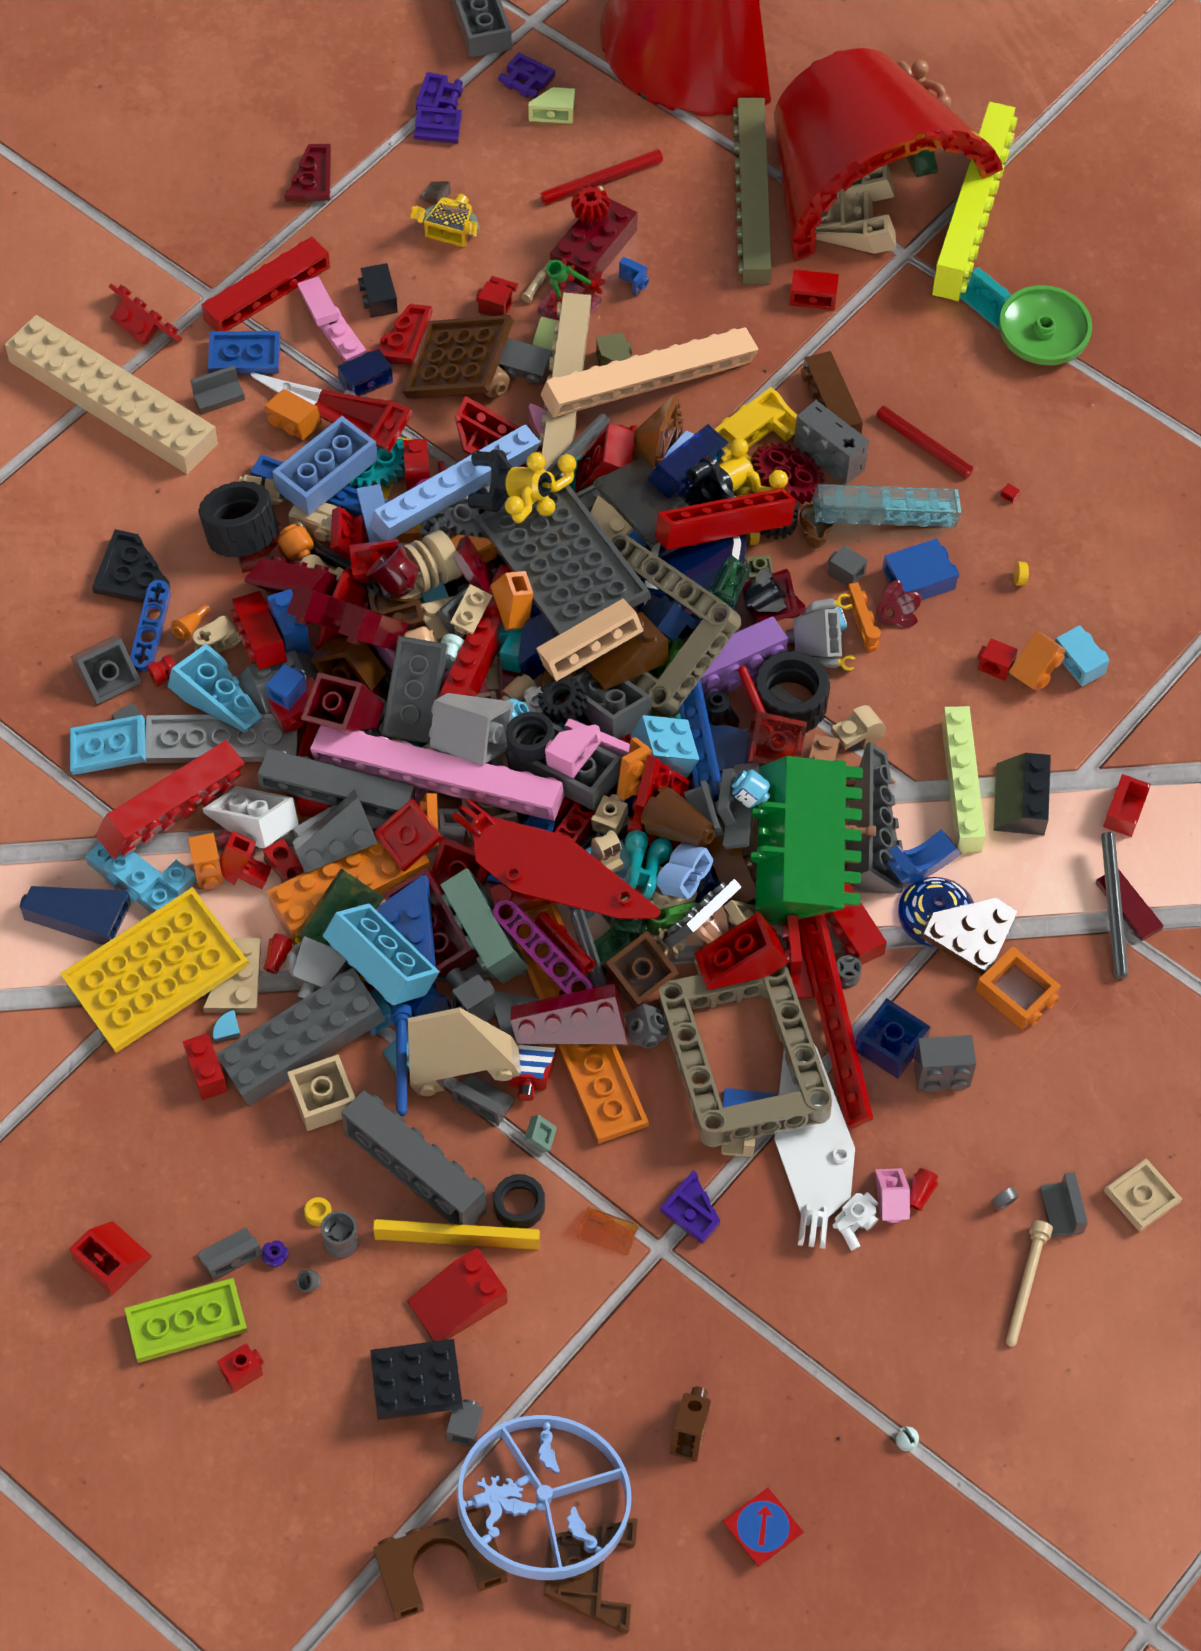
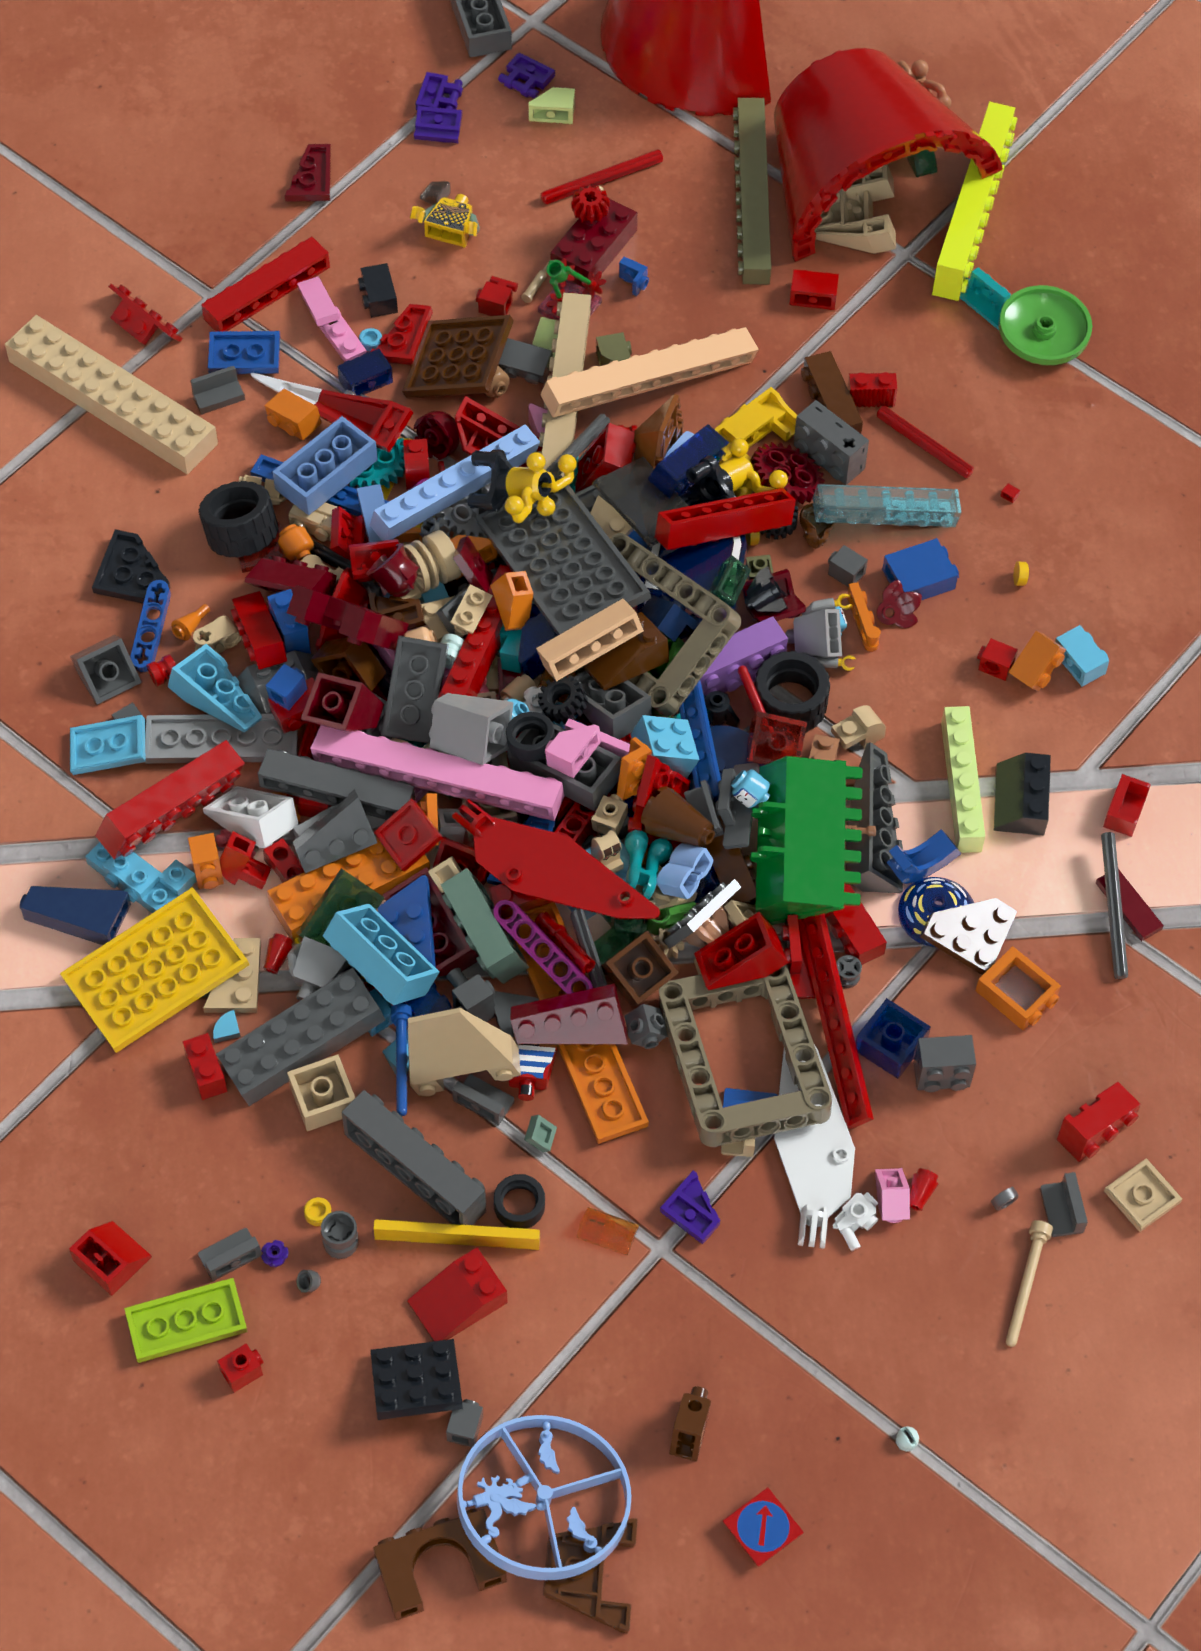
none -> medium azure tile [359,328,382,351]
none -> dark red cylinder [414,411,460,460]
none -> tan panel [428,856,462,893]
none -> red brick [847,372,898,408]
none -> red wedge [1057,1082,1141,1162]

